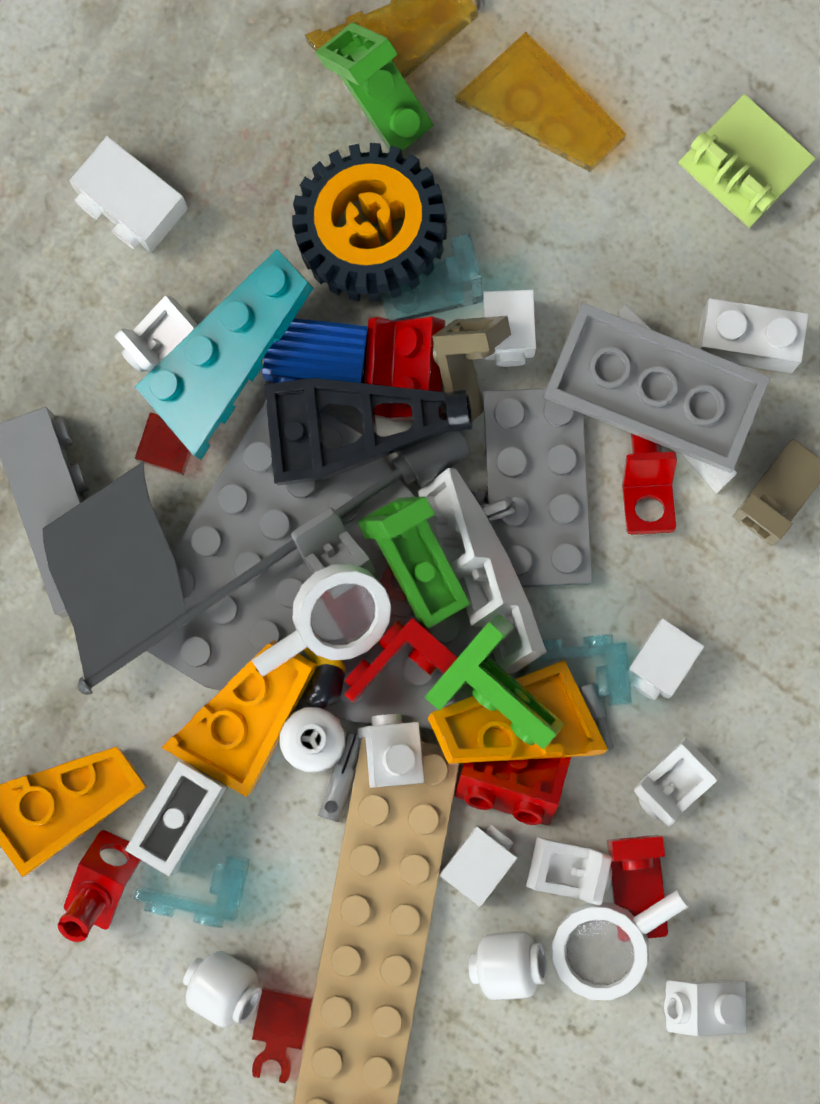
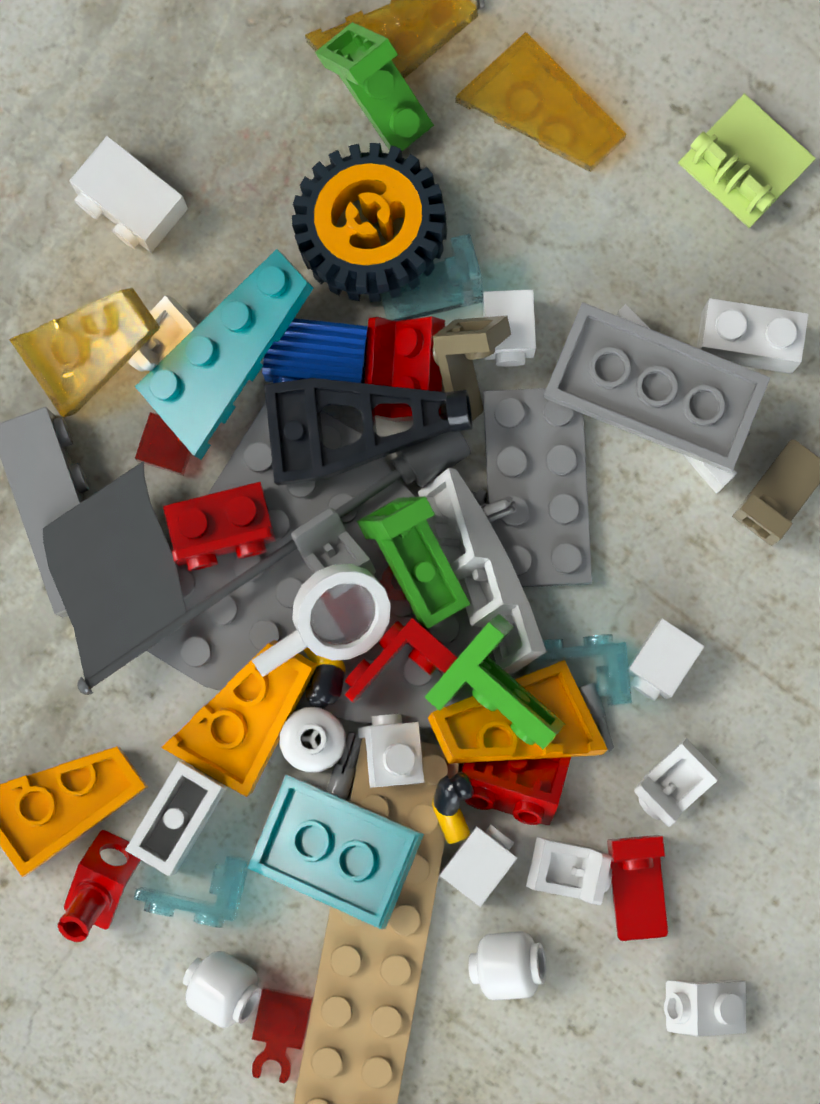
piece [552,889,689,1000] -> none
red bracket [622,433,677,535] -> none
none -> clear yellow wing [9,288,160,417]
none -> red bracket [163,482,276,571]
none -> tile [247,775,424,929]
none -> black arm [432,772,474,844]

